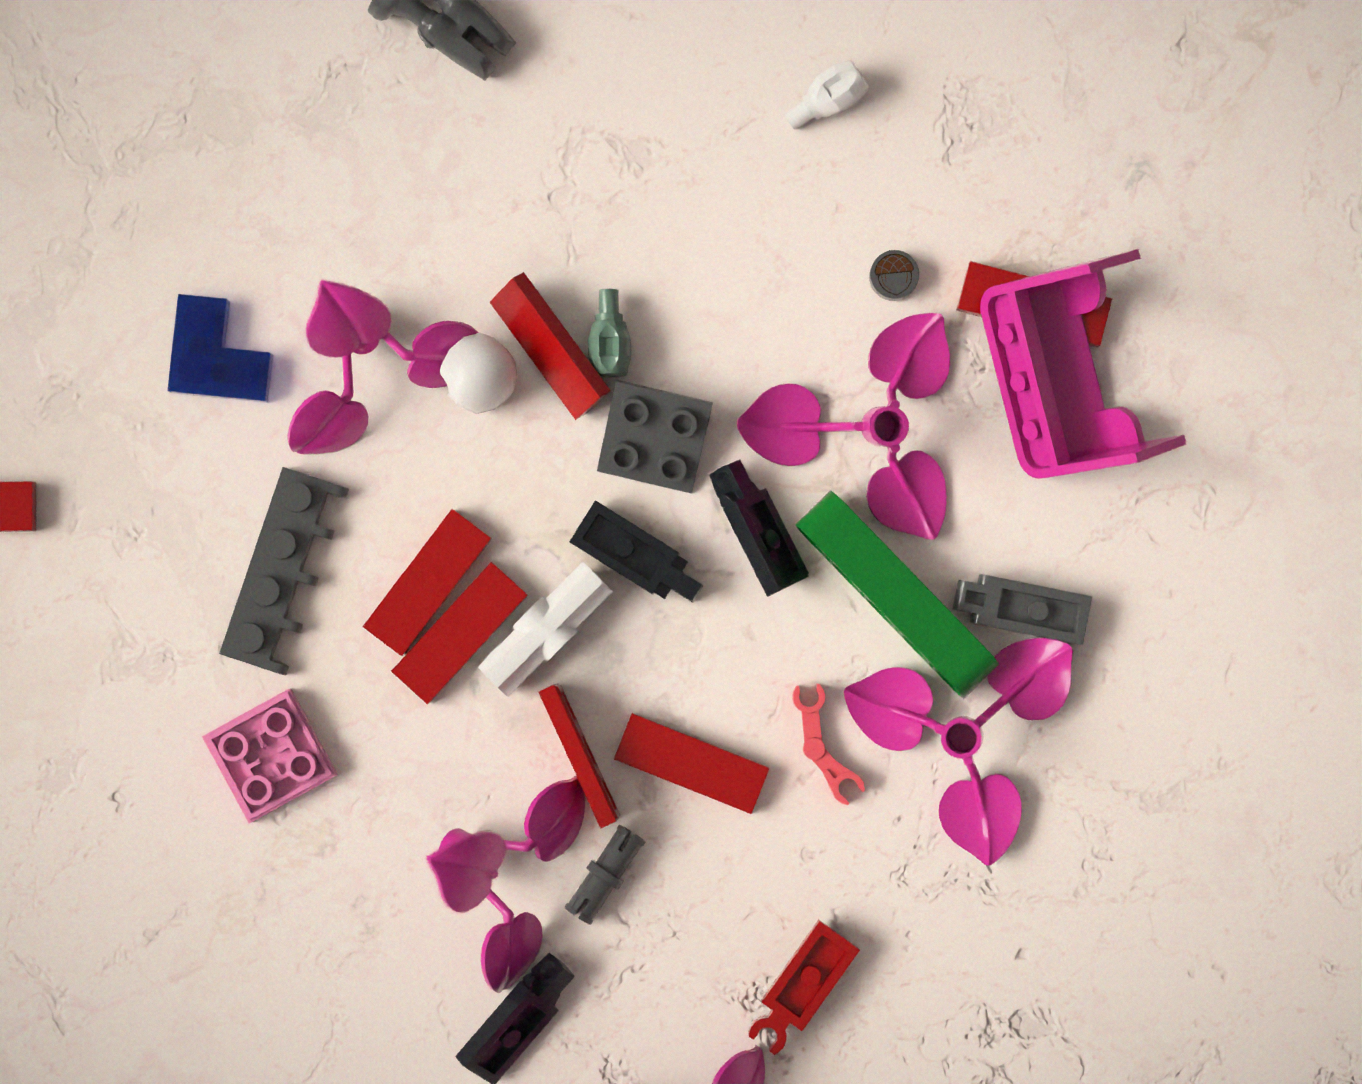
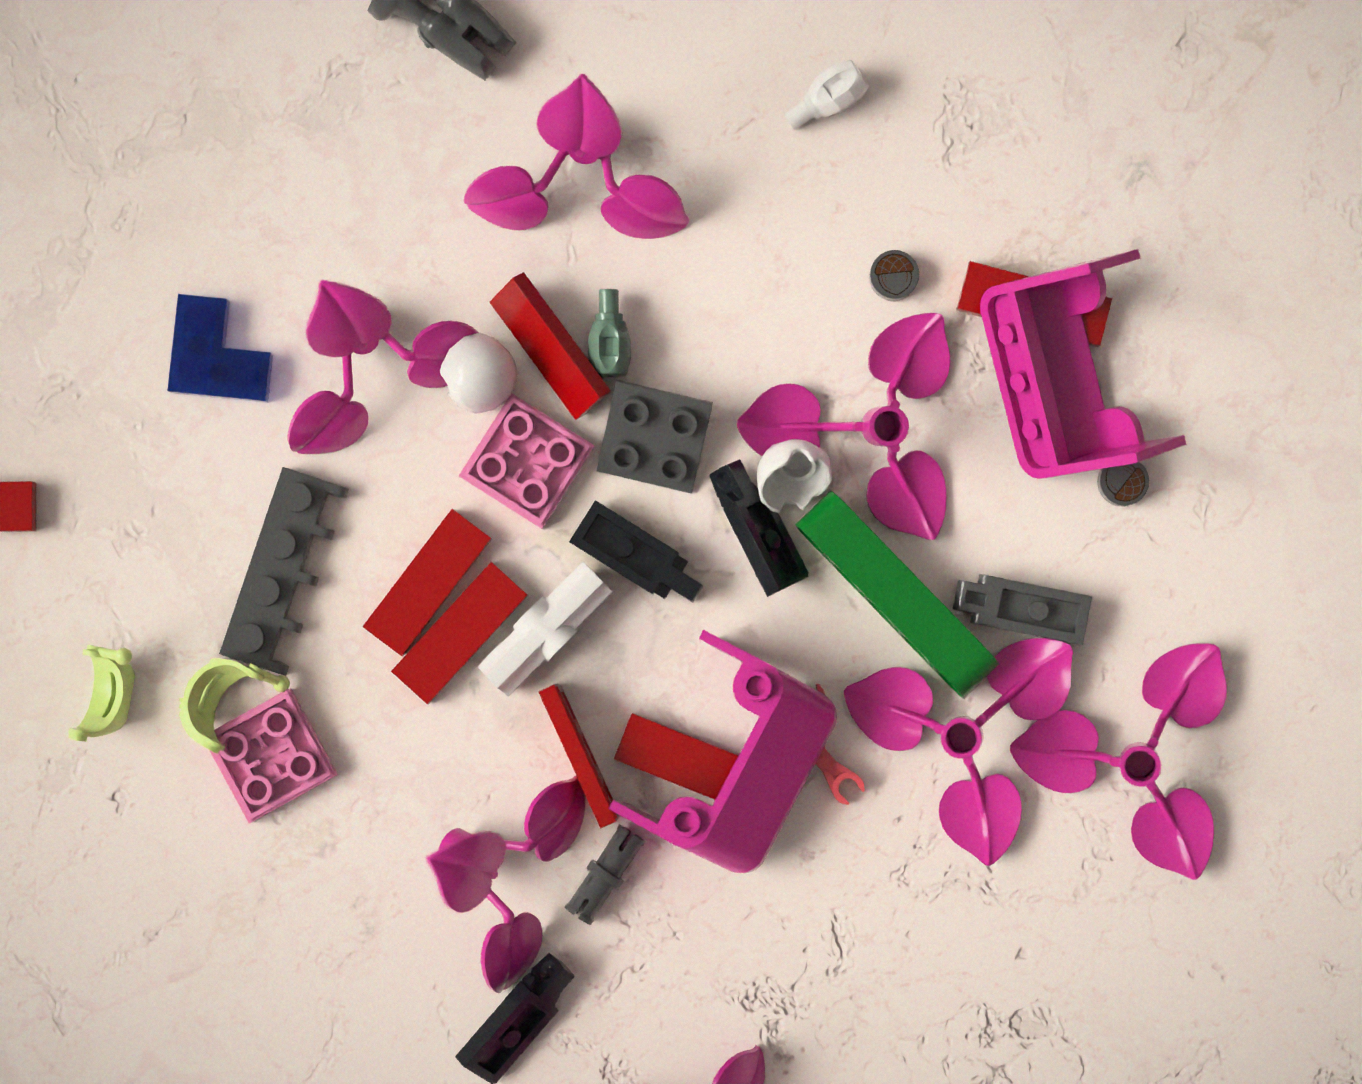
red plate [748,919,860,1055] -> none
none -> yellowish green helmet [68,645,135,742]
none -> yellowish green helmet [179,658,290,754]
none -> bright pink tile [459,394,595,529]
none -> dark pink plant [464,73,689,239]
none -> dark pink windscreen [609,630,837,873]
none -> white hair [757,439,833,513]
none -> dark pink plant [1010,643,1227,880]
none -> dark grey tile [1097,462,1149,507]

